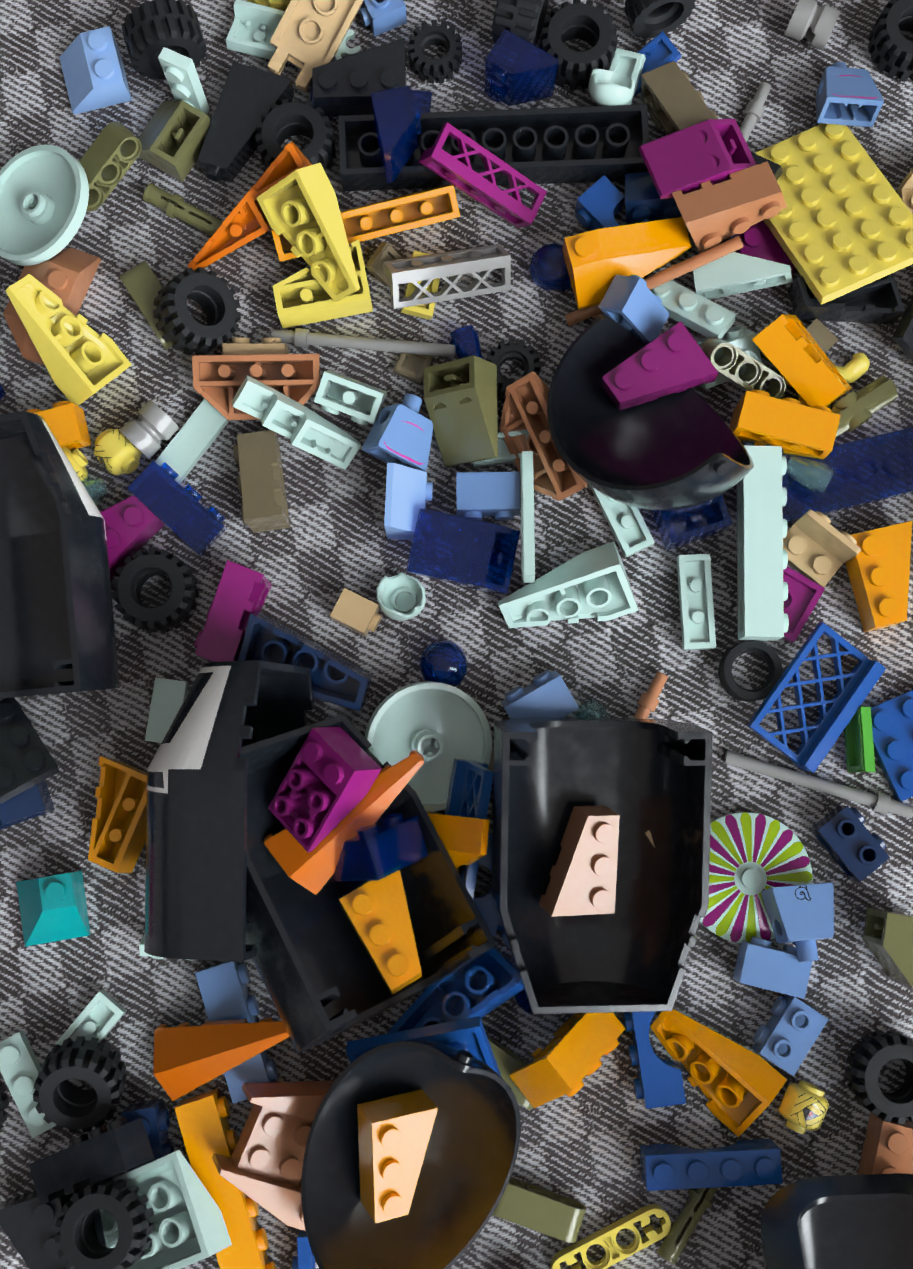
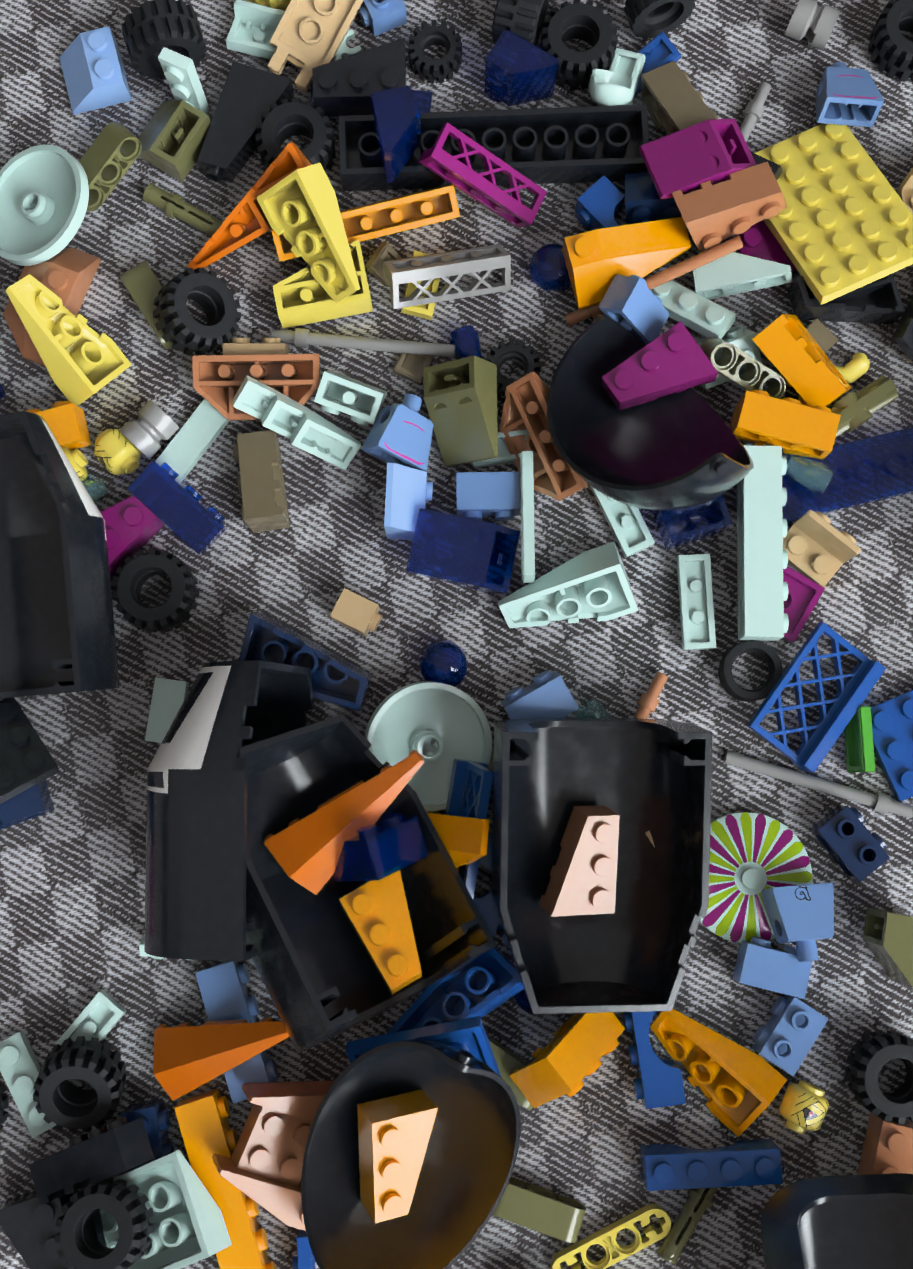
teal slope [16,870,91,947] -> none
light orange wedge [88,756,147,873] -> none
magenta wedge [194,560,272,662] -> none
magenta slope [268,727,382,852] -> none
light aqua hair [376,572,426,621] -> none
light orange wedge [845,521,912,632] -> none

